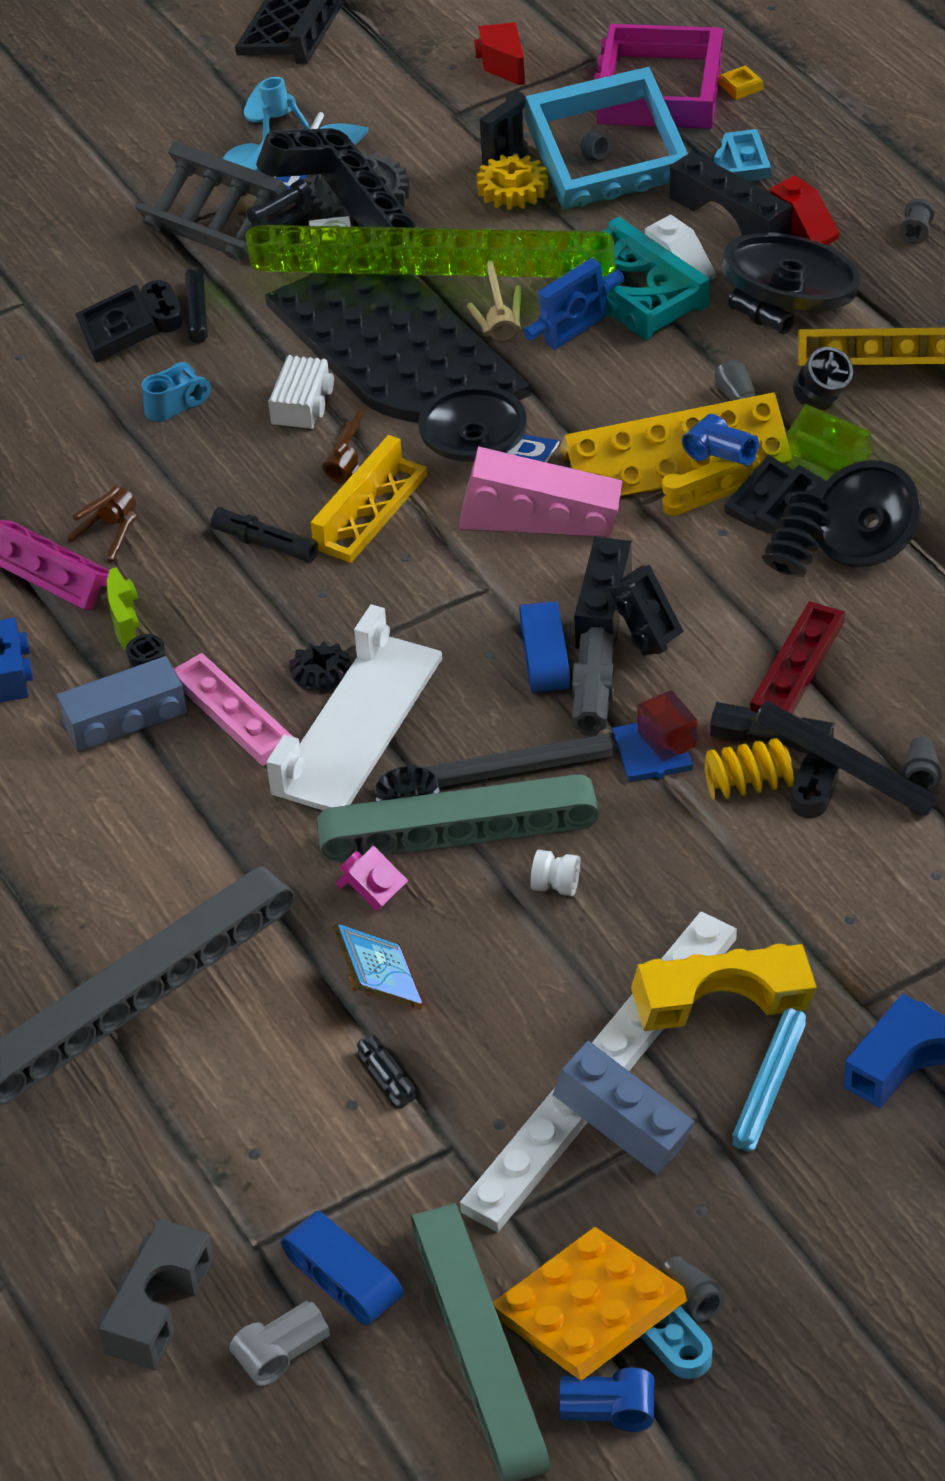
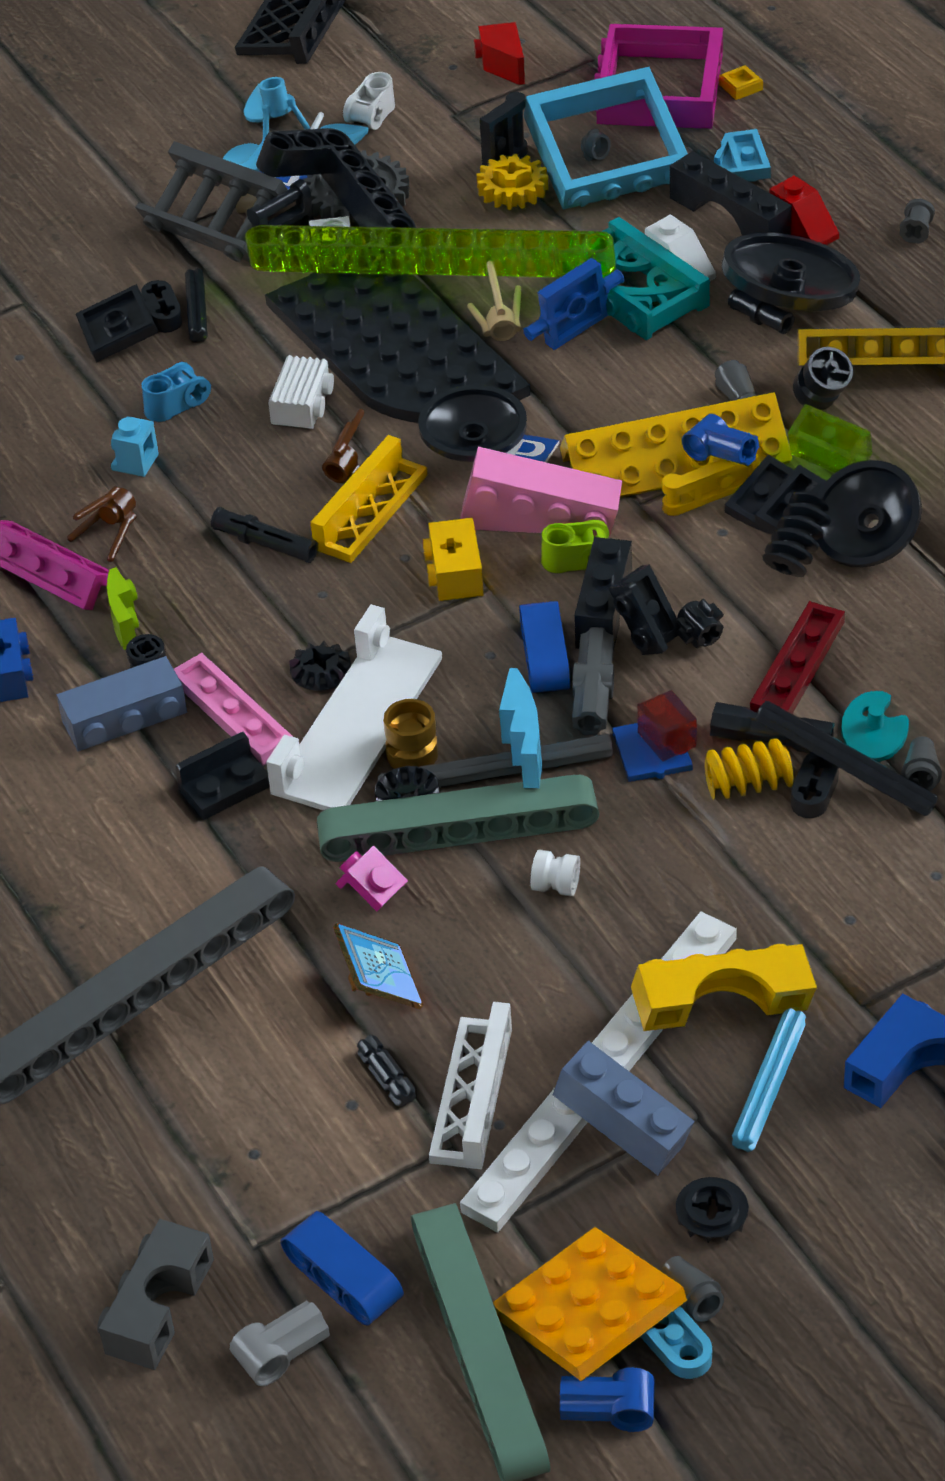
none -> medium azure brick [111,416,159,477]
none -> black bracket [176,732,270,821]
none -> white piece [343,72,395,130]
none -> pearl gold wheel [383,699,438,769]
none -> yellow brick [423,518,484,601]
none -> white fence [429,1002,512,1170]
none -> medium azure slope [499,668,542,788]
none -> lime piece [541,520,609,573]
none -> black gear [676,599,724,648]
none -> black gear [676,1177,749,1243]
none -> teal piece [841,691,909,762]

